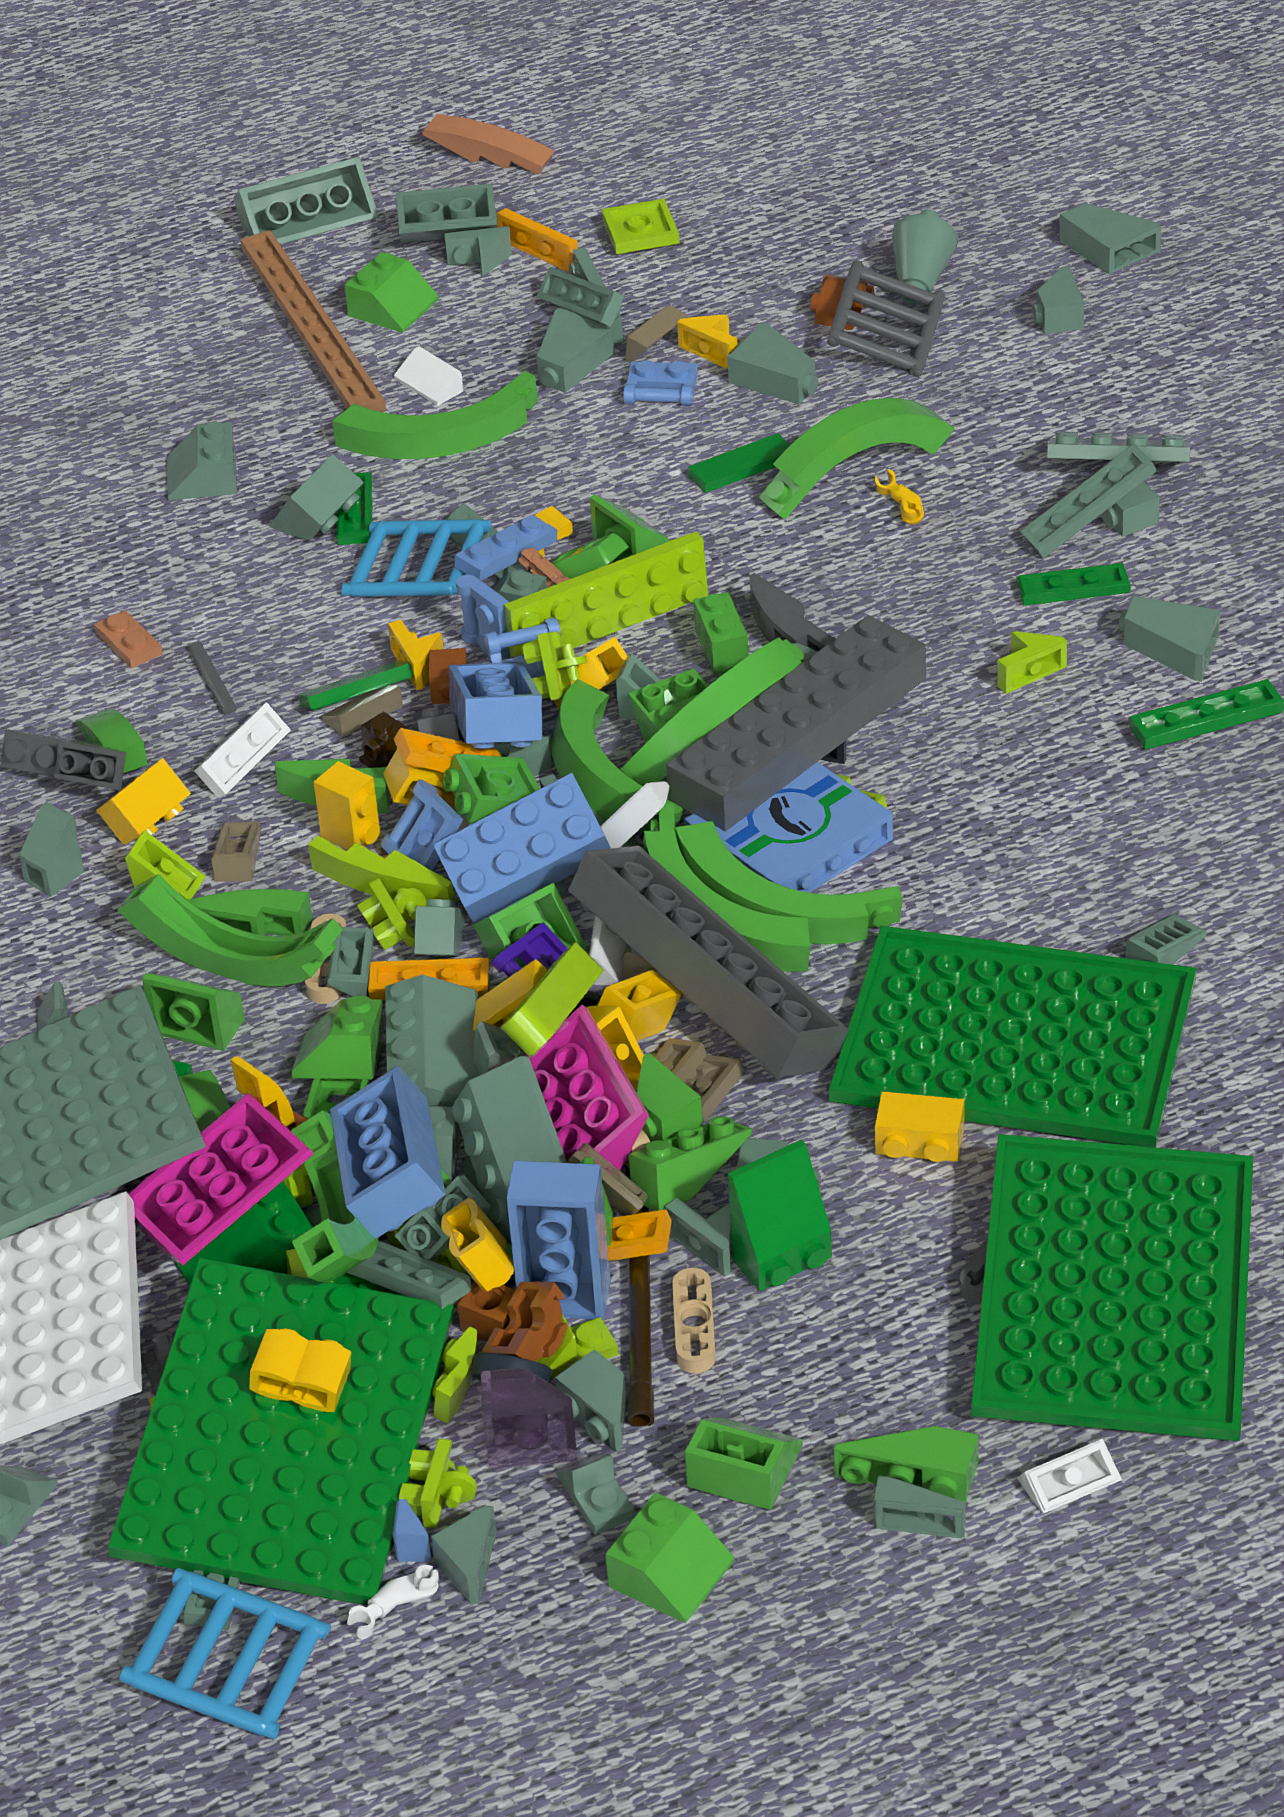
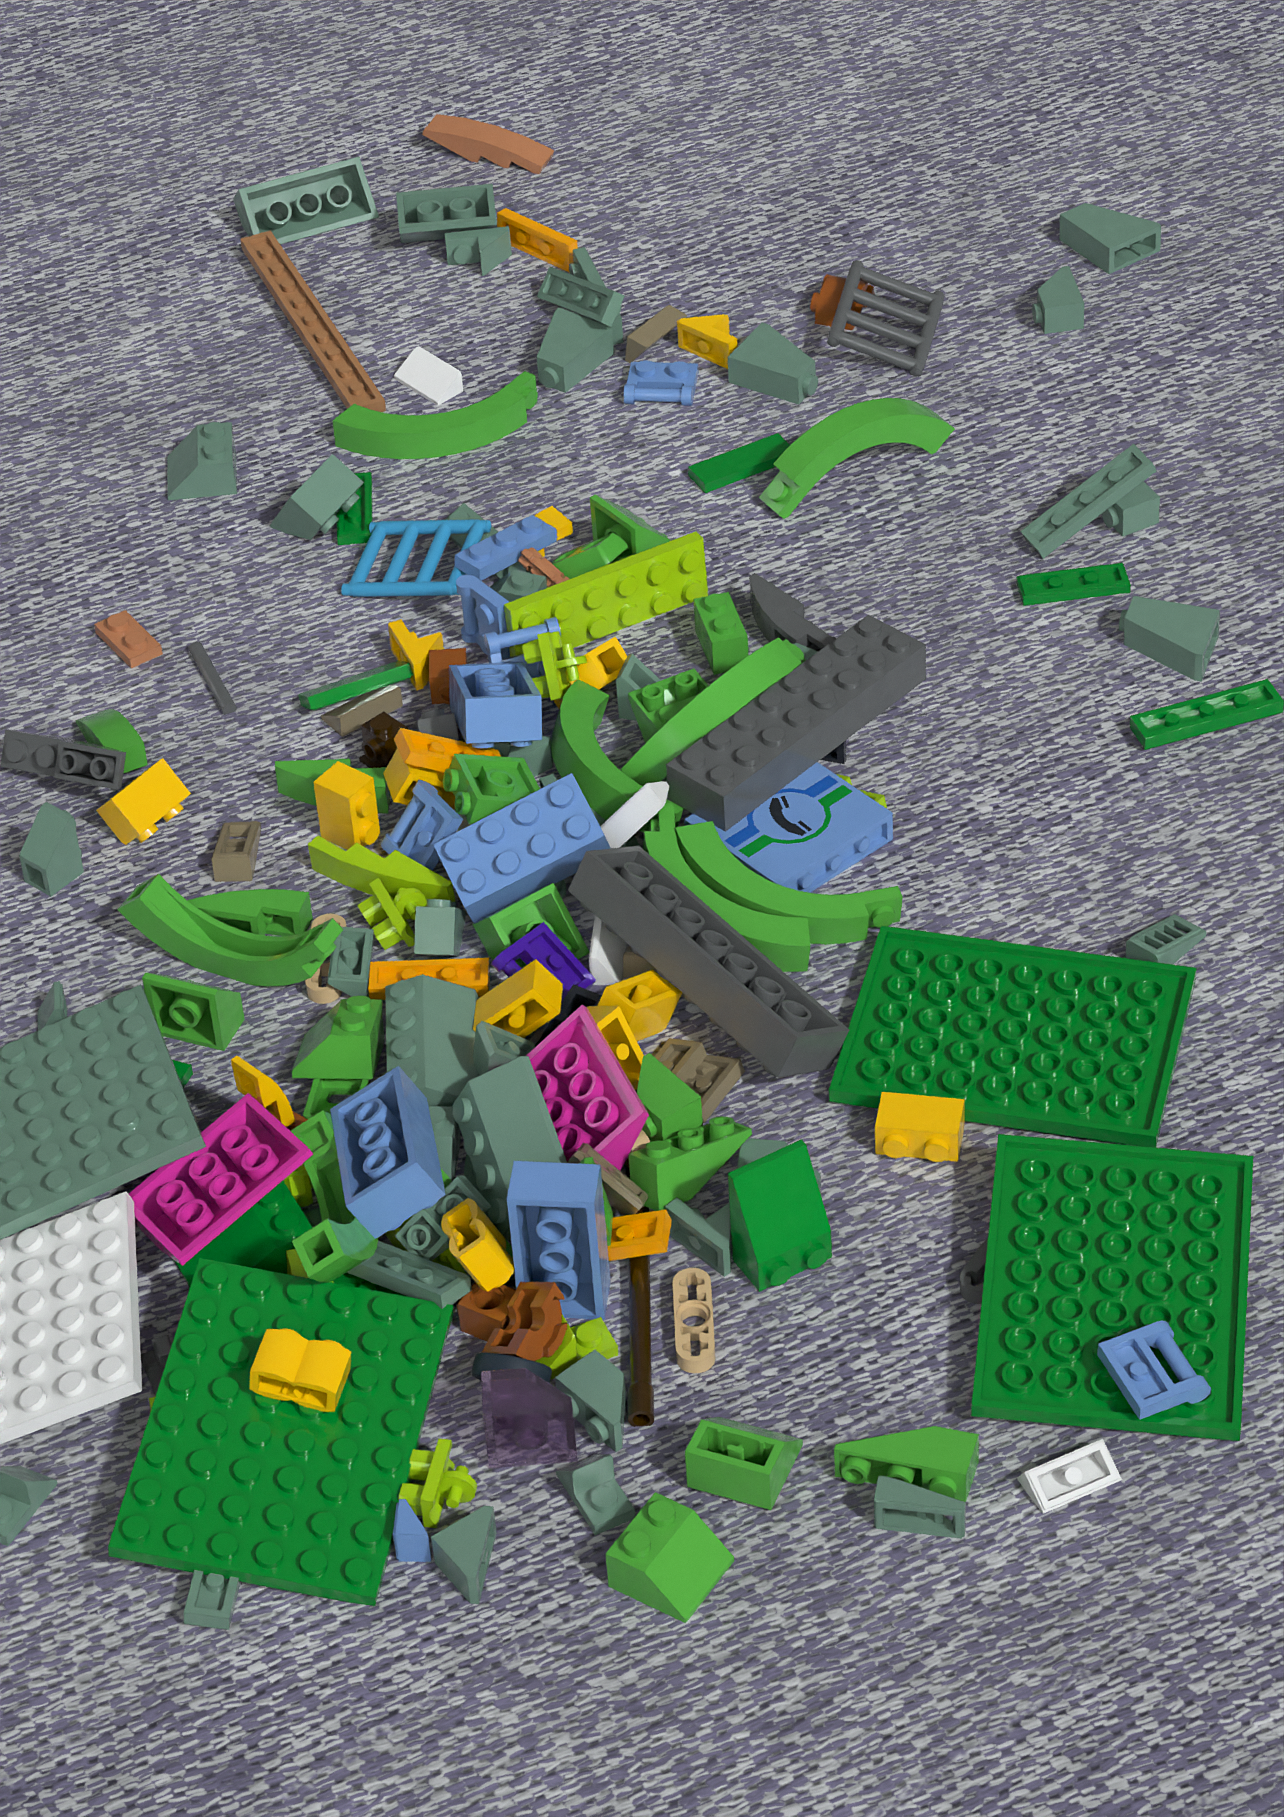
dark azure bar [119,1568,331,1740] -> none
lime slope [125,830,206,900] -> none
bright green slope [179,1070,230,1132] -> none
white plate [194,702,291,798] -> none
bright green slope [345,252,439,333] -> none
white arm [347,1565,439,1640] -> none
lime slope [432,1327,477,1424] -> none
lime beam [500,942,604,1057] -> none
lime plate [602,198,680,254] -> none
yellow arm [875,469,924,525] -> none
sand green cone [892,210,959,304] -> none
lime slope [997,631,1067,694] -> none
sand green plate [1047,432,1190,462] -> none
none -> medium blue plate [1097,1320,1211,1420]

